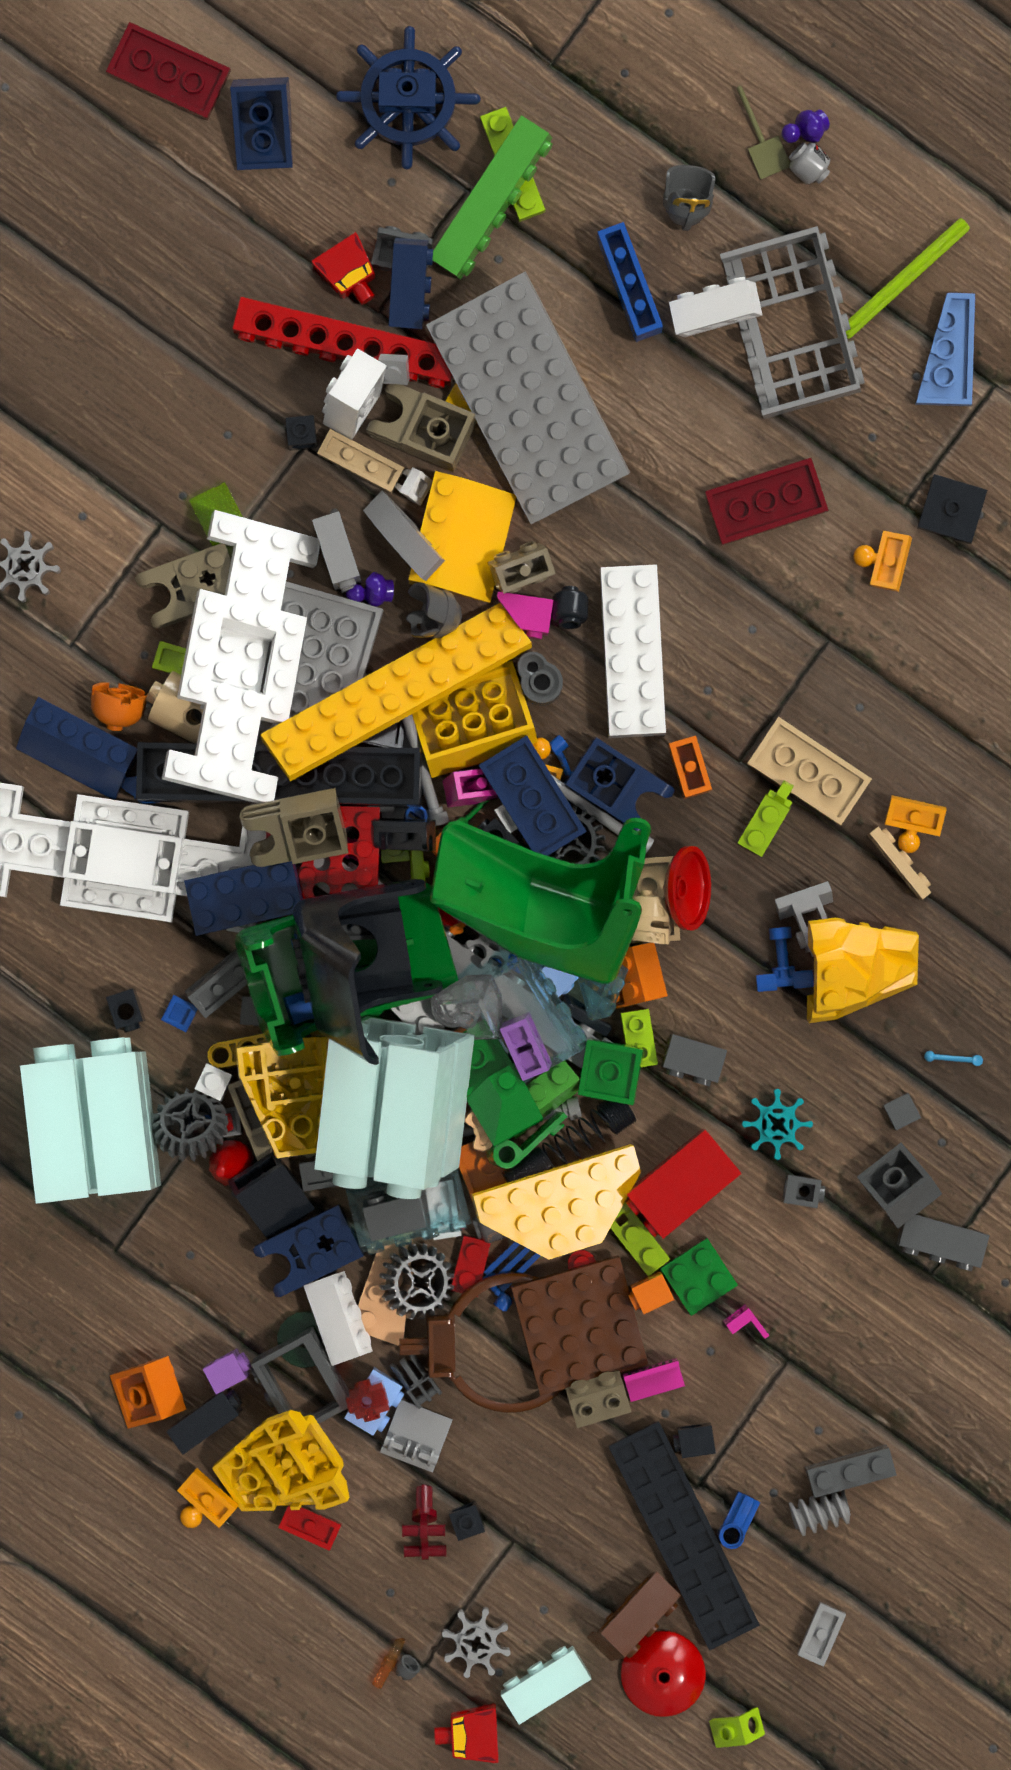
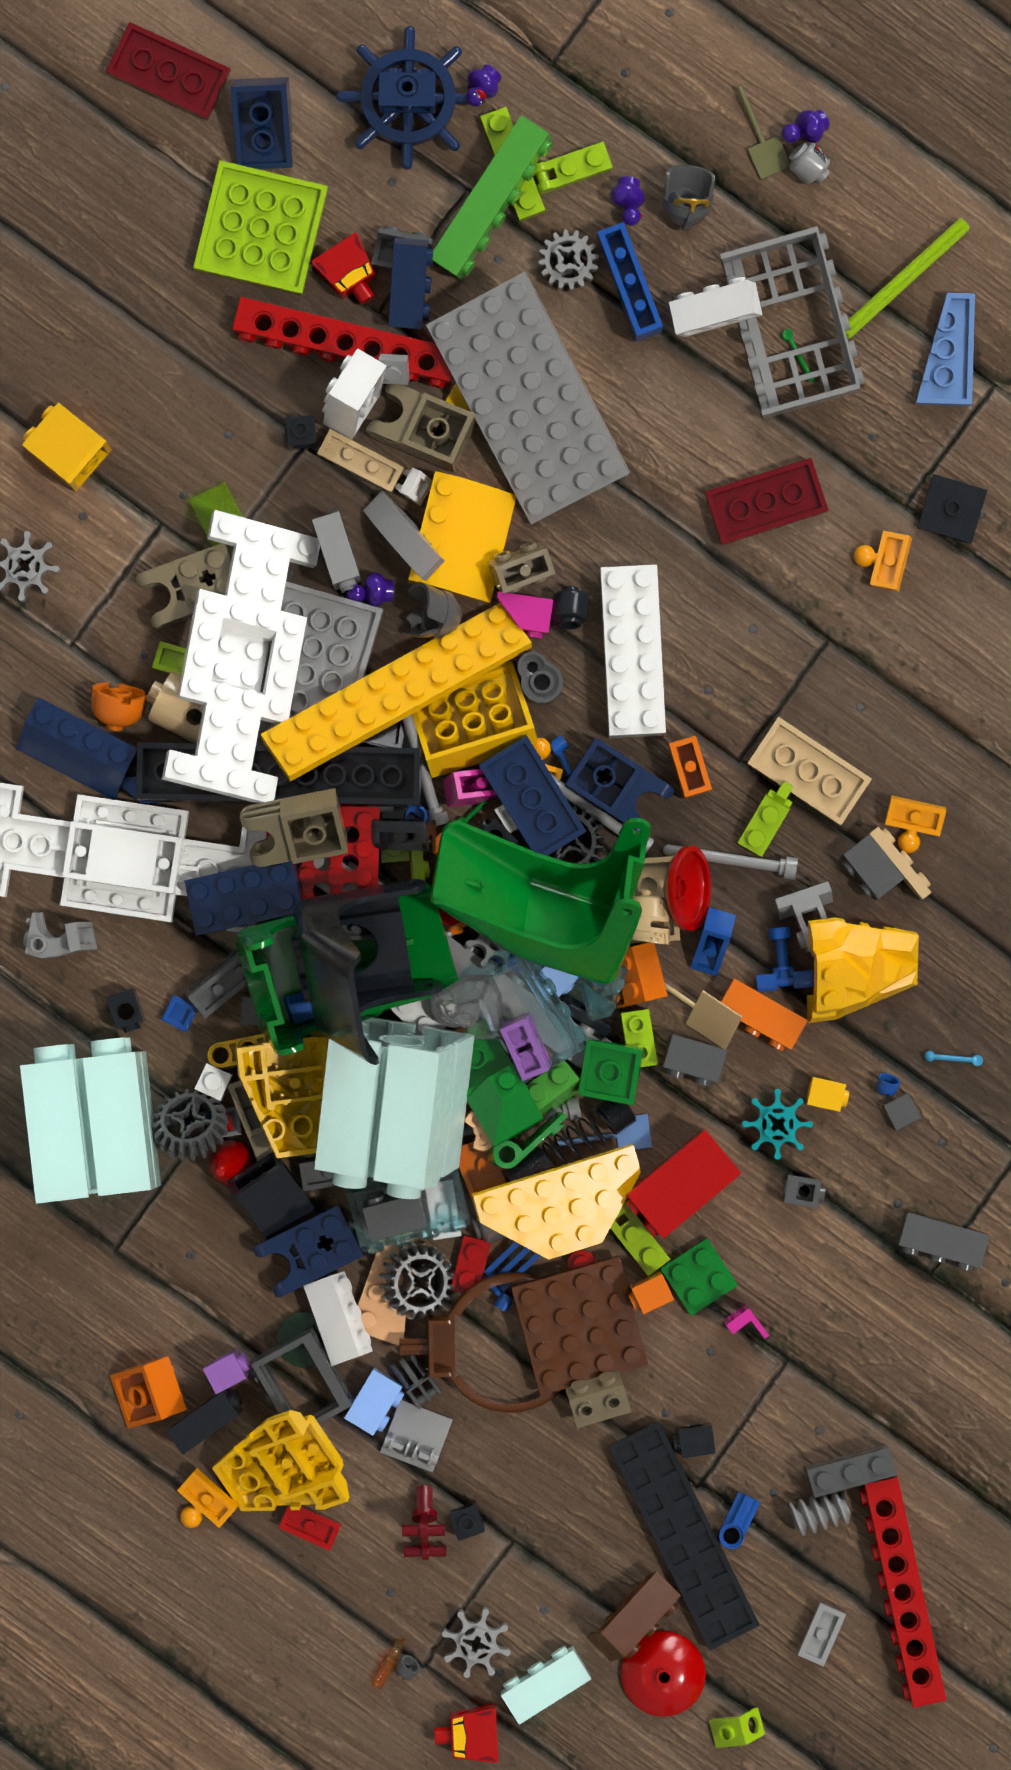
clear red brick [345,1379,390,1422] -> none
dark pink panel [623,1358,685,1402] -> none
dark grey brick [857,1142,942,1229] -> none
none -> yellow slope [22,402,112,492]
none -> light grey tile [23,912,97,958]
none -> lime plate [193,160,328,296]
none -> dark purple animal [466,64,502,107]
none -> lime plate [534,141,613,194]
none -> light grey gear [538,229,599,292]
none -> medium blue piece [558,1114,652,1150]
none -> dark purple animal [610,176,645,226]
none -> light grey piece [663,844,798,880]
none -> tan piece [664,982,743,1050]
none -> blue slope [690,907,736,976]
none -> orange brick [720,979,808,1052]
none -> green hinge [782,329,815,382]
none -> yellow brick [805,1077,849,1112]
none -> dark grey brick [841,834,905,900]
none -> red brick [859,1476,947,1708]
none -> blue hinge [876,1073,900,1097]

